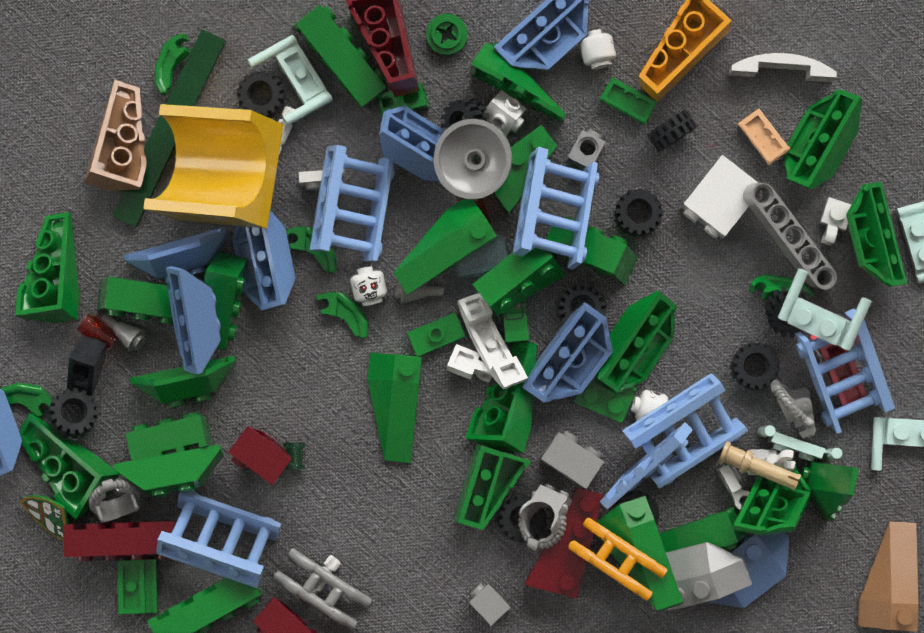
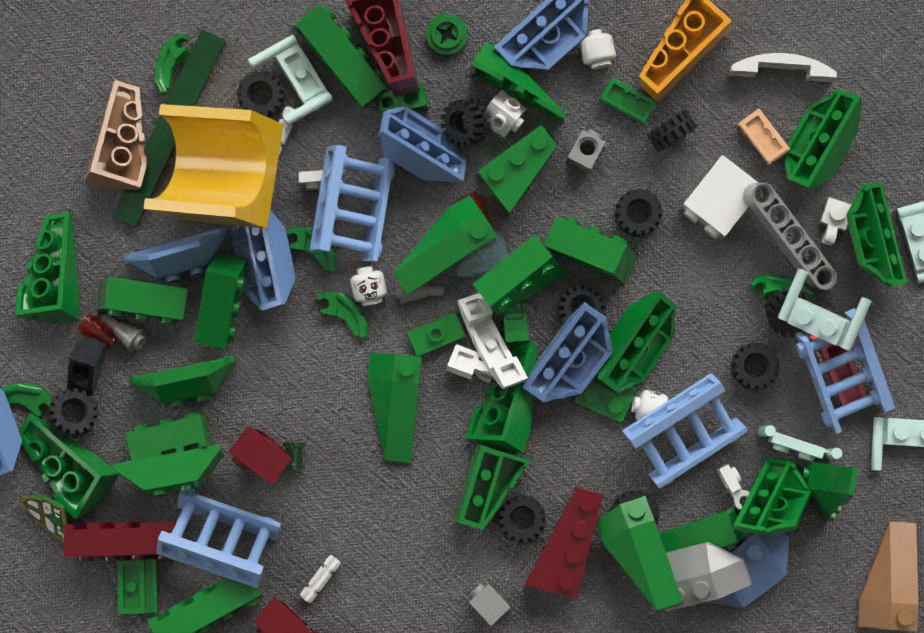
light grey piece [89,479,140,523] -> none
medium blue wedge [166,266,221,375] -> none
light grey piece [273,548,371,630] -> none
light grey dish [434,119,512,199] -> none
light blue fence [513,147,599,269] -> none
light grey piece [519,484,572,552] -> none
light grey brick [539,431,604,489] -> none
light orange piece [568,518,668,601] -> none
light blue wing [600,422,692,509] -> none
tan pin [718,441,801,491] -> none
white plate [747,449,796,475] -> none
light grey piece [771,380,816,438] -> none

